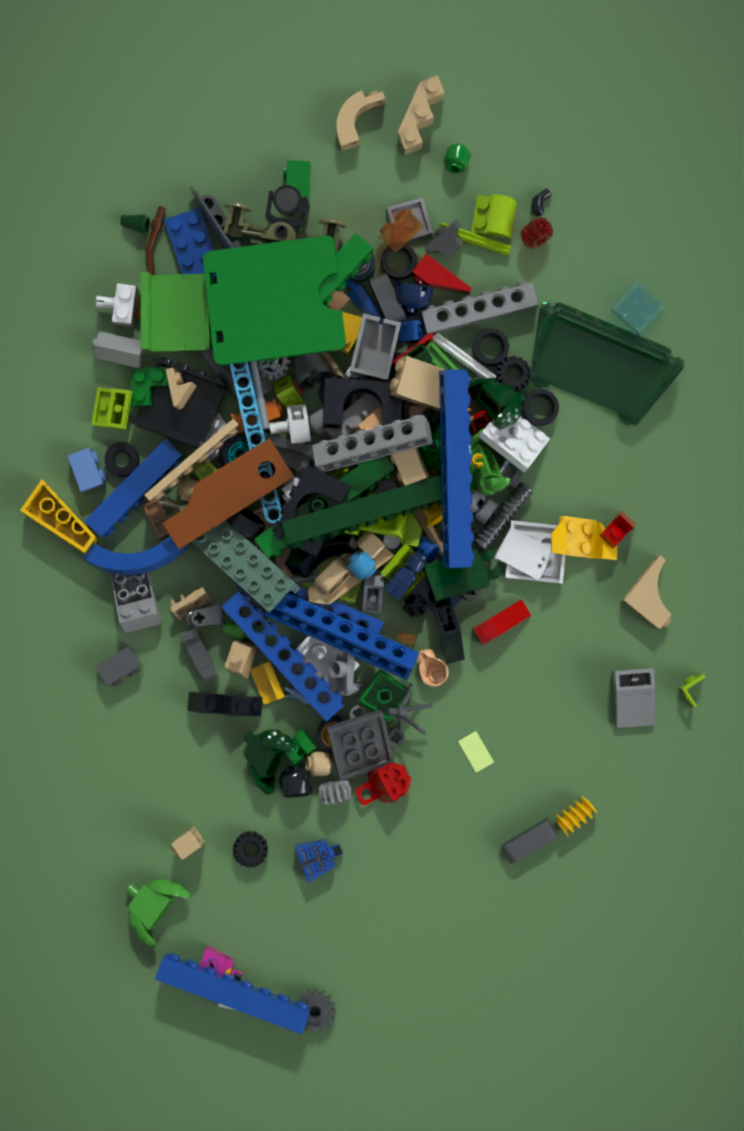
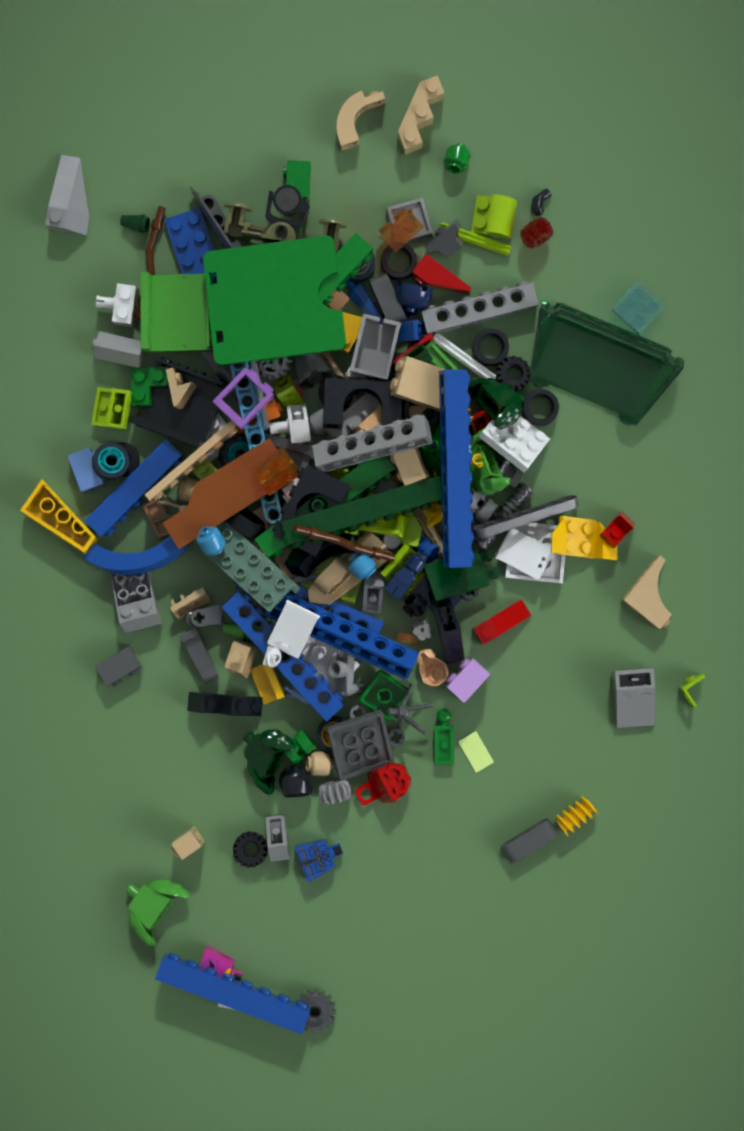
none -> light grey wedge [45,155,90,236]
none -> wheel [92,442,130,480]
none -> dark azure head [196,526,226,556]
none -> medium lavender window [213,368,274,430]
none -> clear orange bracket [251,446,300,495]
none -> white plate [263,646,281,667]
none -> light grey slope [265,815,290,862]
none -> white container [267,600,320,659]
none -> reddish brown bar [293,525,395,562]
none -> light grey plant [412,620,433,641]
none -> green plate [434,708,454,765]
none -> lavender brick [445,658,491,703]
none -> dark grey beam [473,495,579,539]

